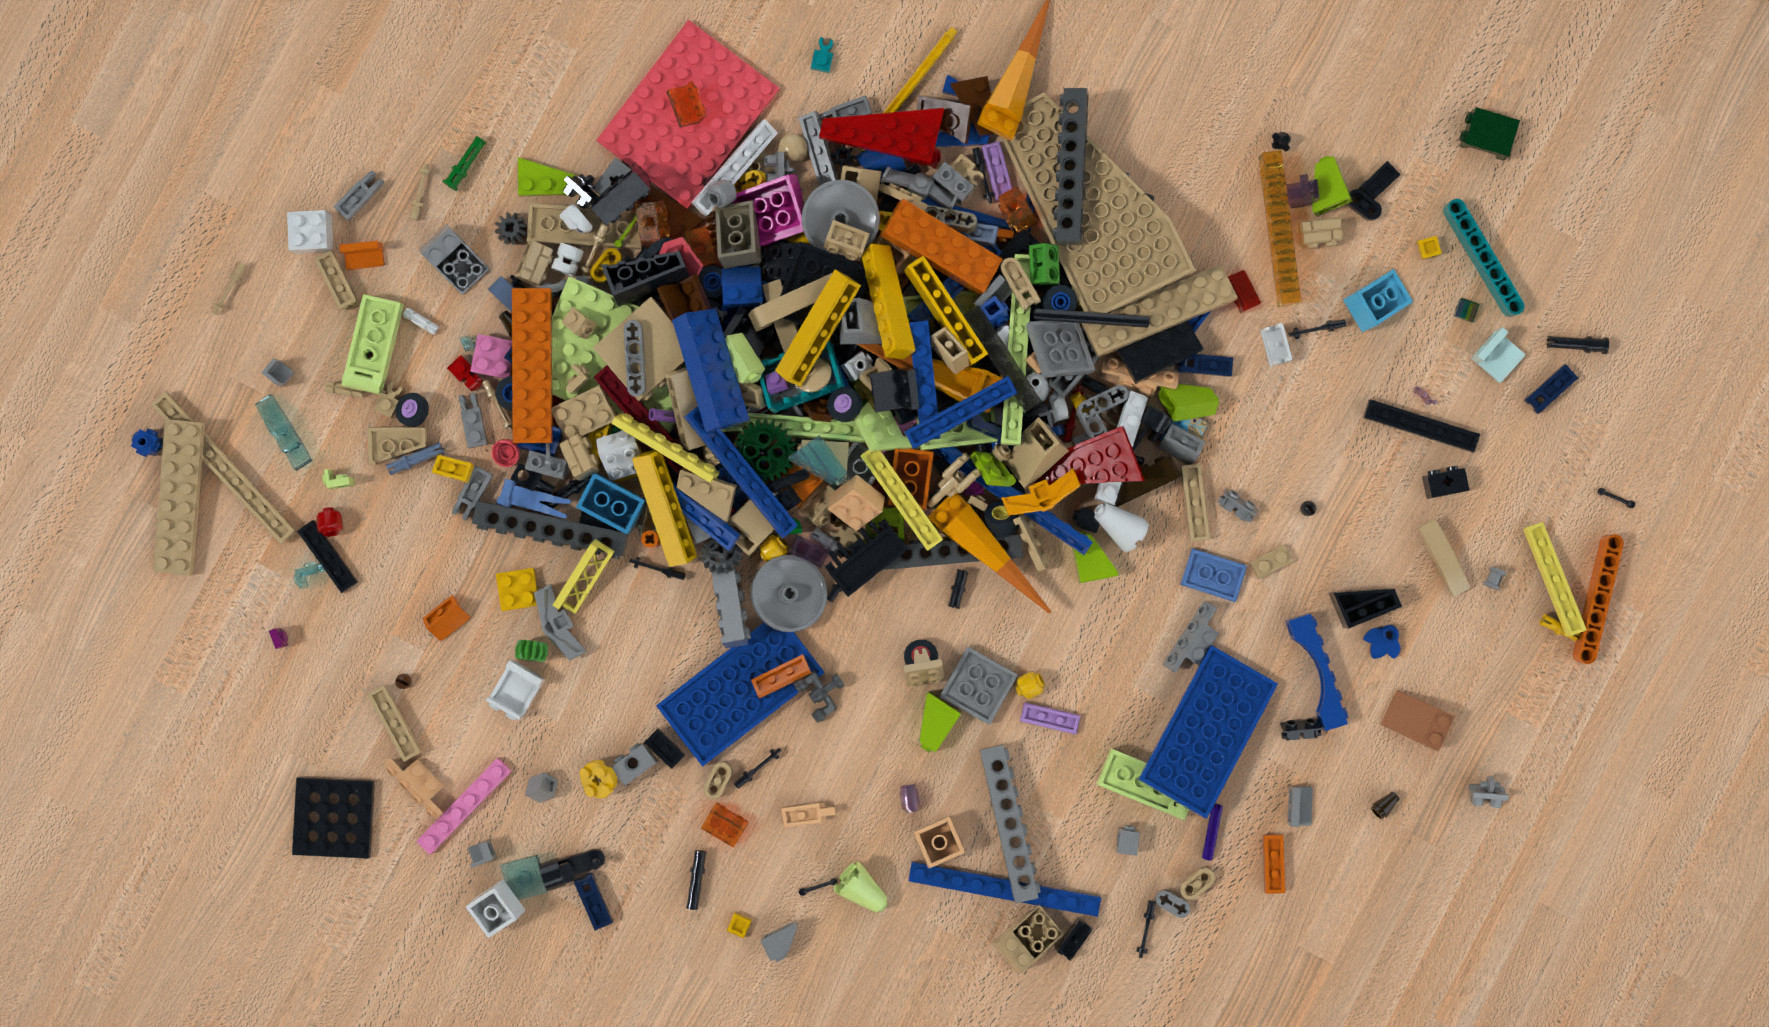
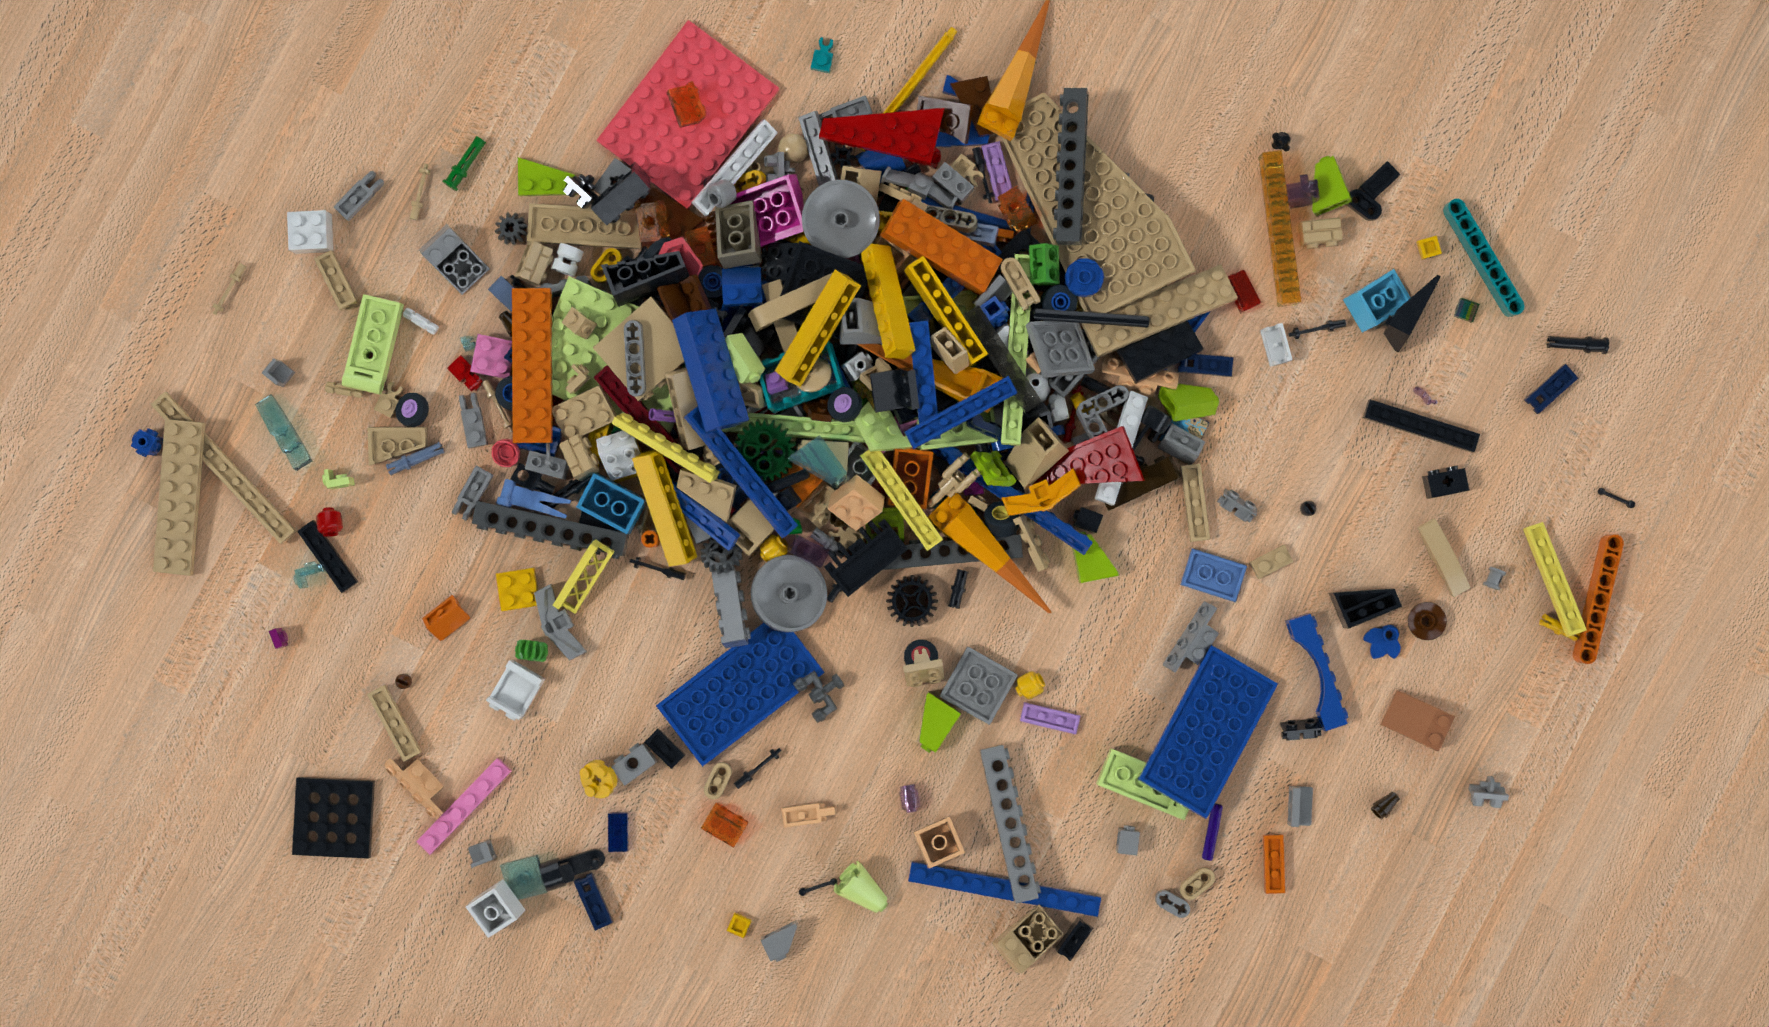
orange panel [339,240,385,270] -> none
yellow plate [432,455,475,483] -> none
light grey panel [525,772,558,803] -> none
white rock [559,204,593,234] -> none
tan piece [580,223,609,276] -> none
lime hinge [614,213,641,248] -> none
black pin [686,850,707,910] -> none
orange plate [751,654,812,698] -> none
tan bracket [823,220,870,261] -> none
tan plate [993,443,1011,461] -> none
white cone [1094,503,1149,552] -> none
black piece [1136,900,1156,958] -> none
dark green panel [1459,107,1520,161] -> none
light aqua bracket [1471,327,1525,383] -> none
none -> clear blue plate [608,812,629,852]
none -> black gear [886,575,938,627]
none -> blue tile [1065,258,1104,297]
none -> black wedge [1383,275,1441,353]
none -> reddish brown dish [1408,602,1447,640]

